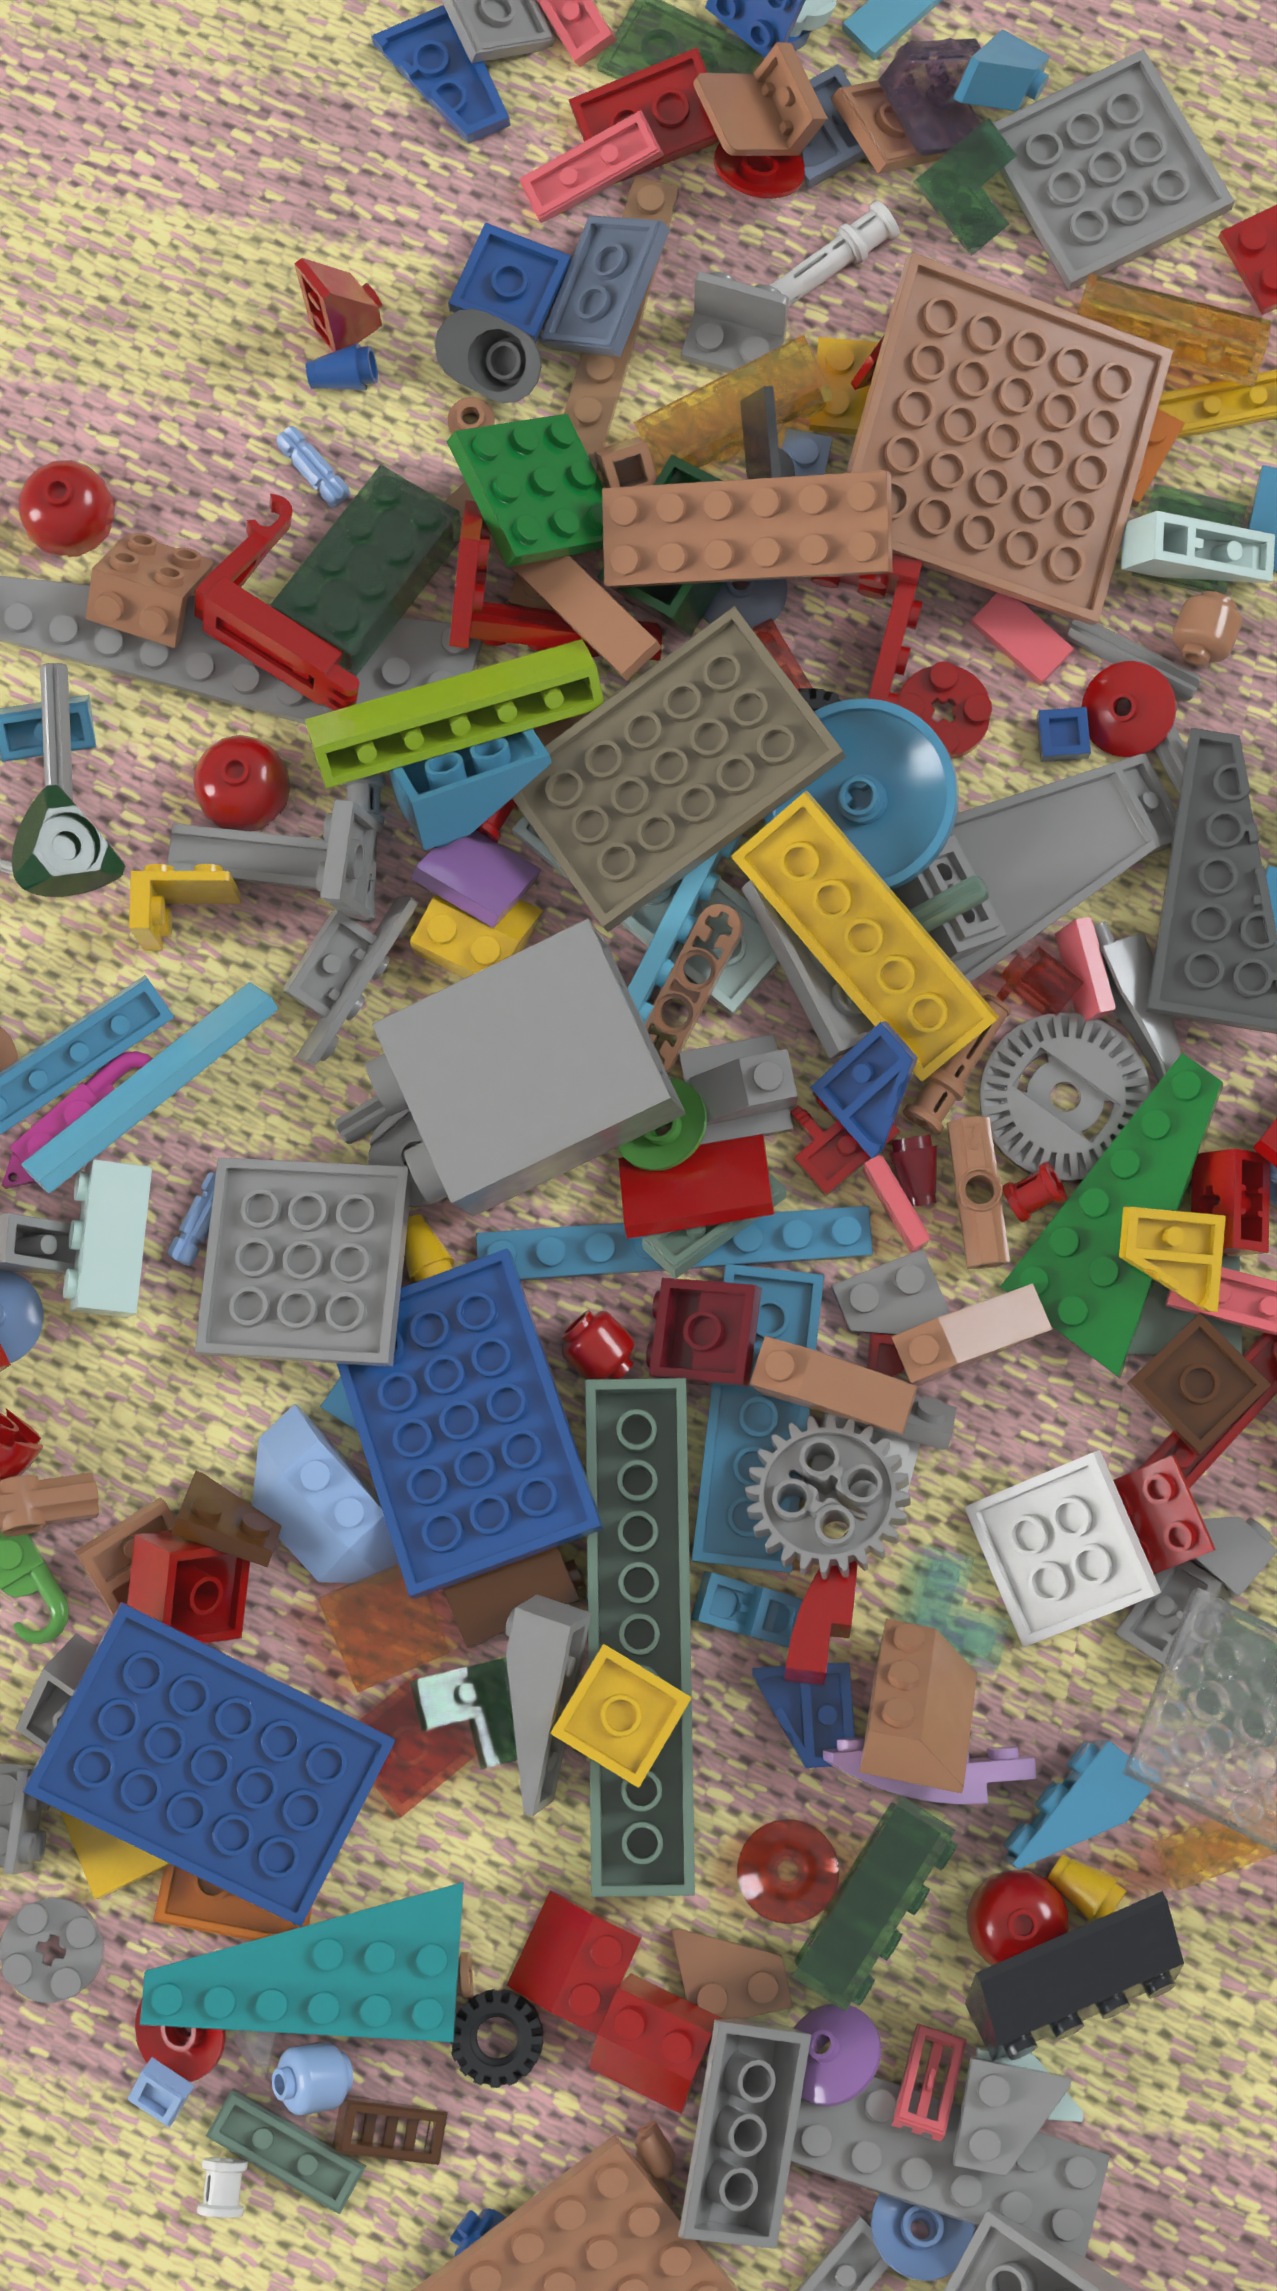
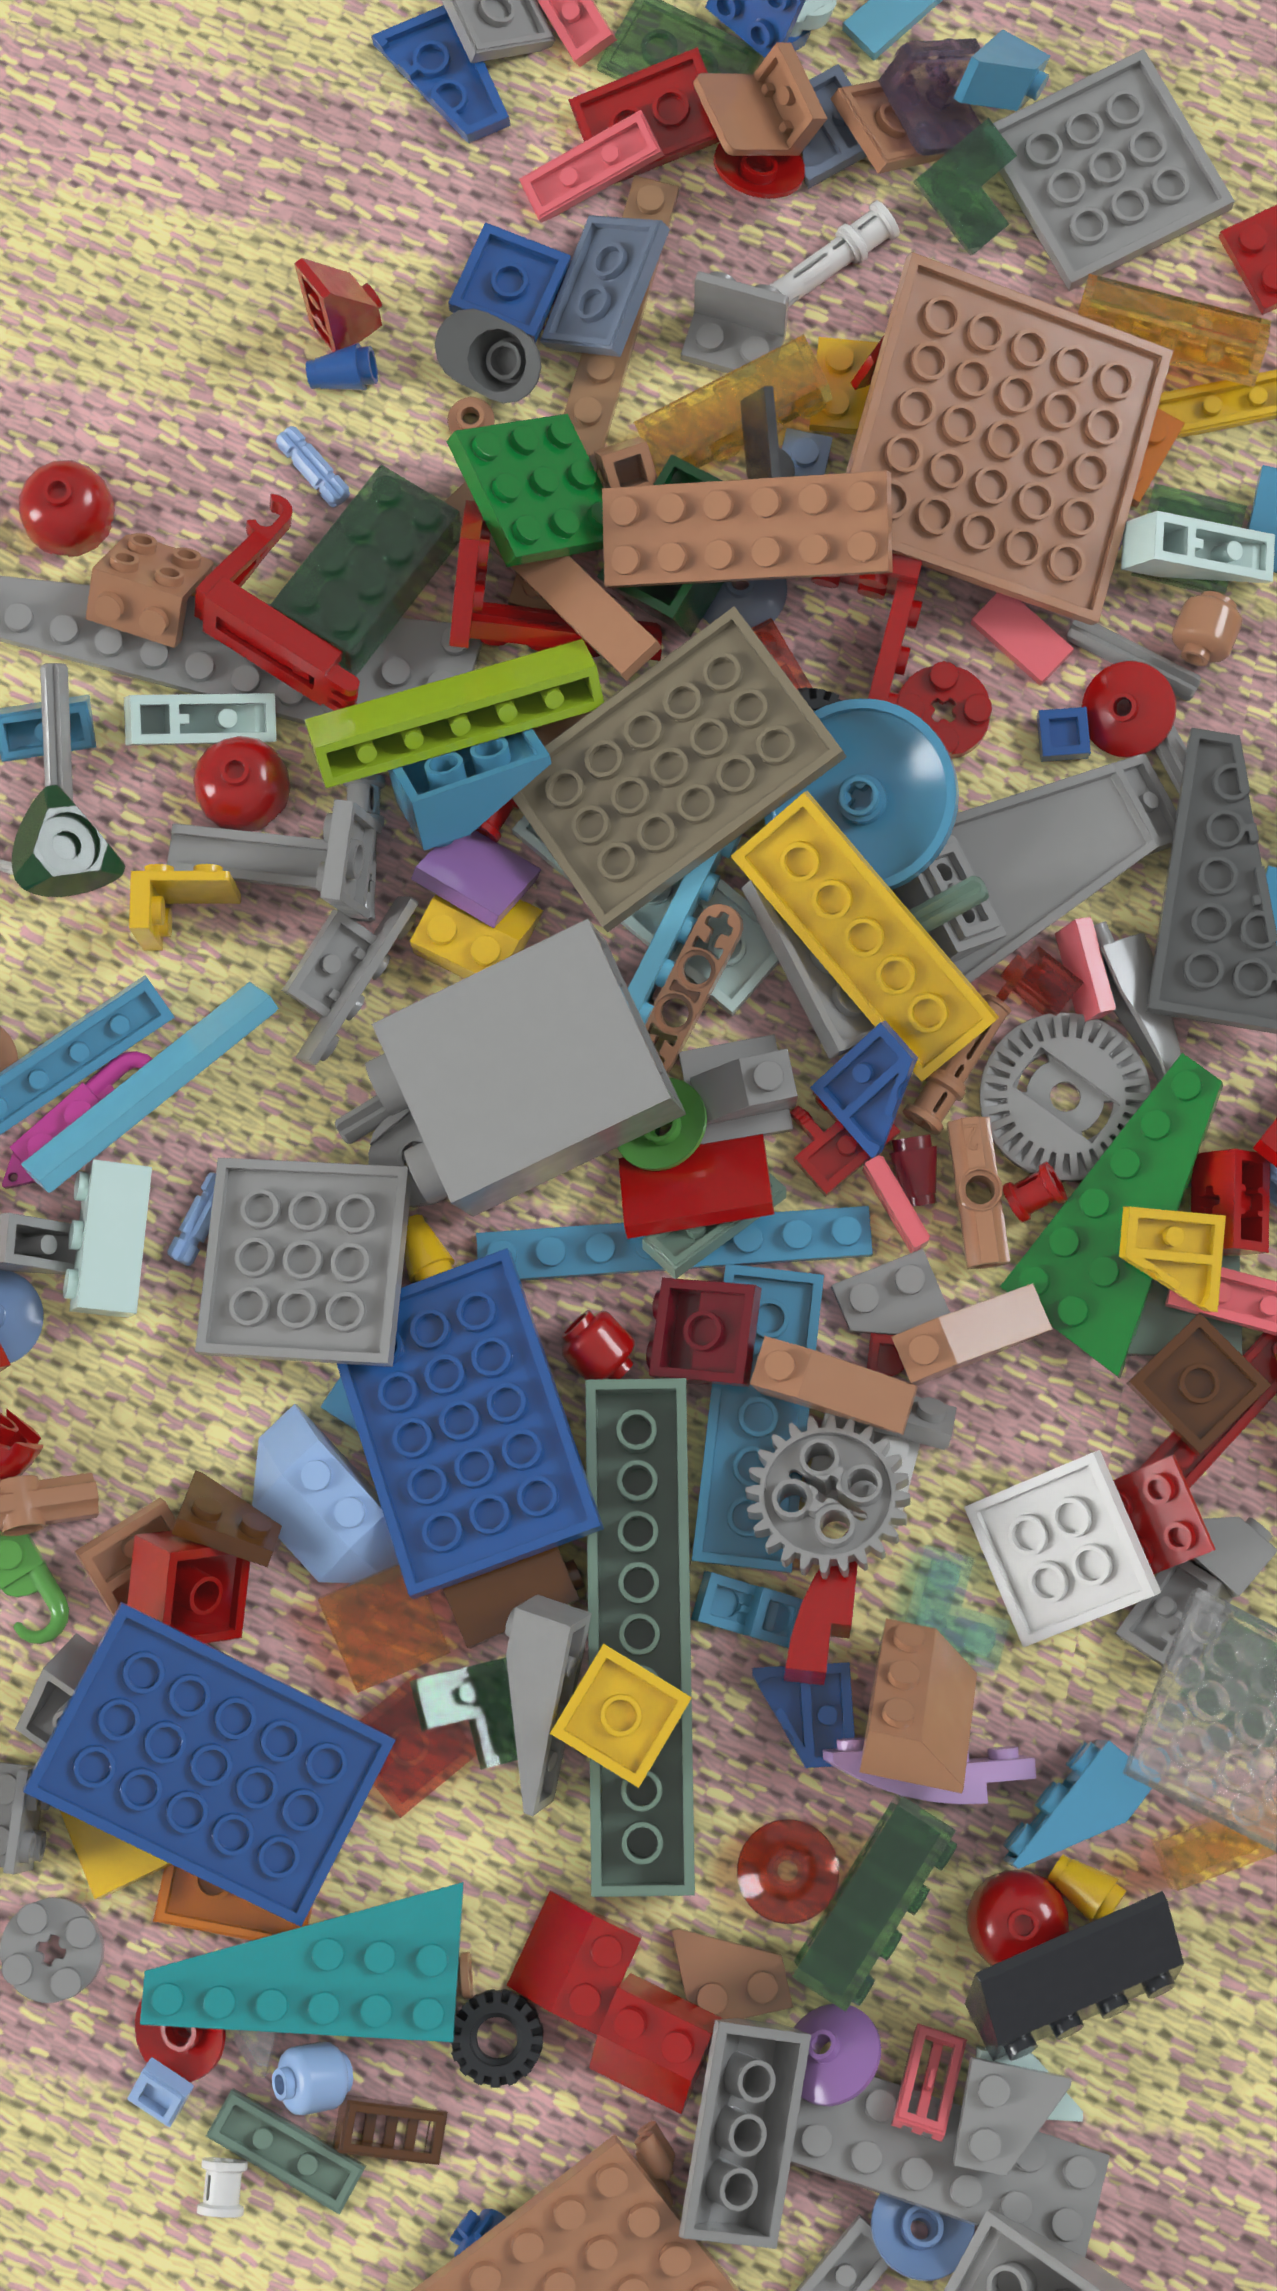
none -> light aqua slope [124,693,277,746]

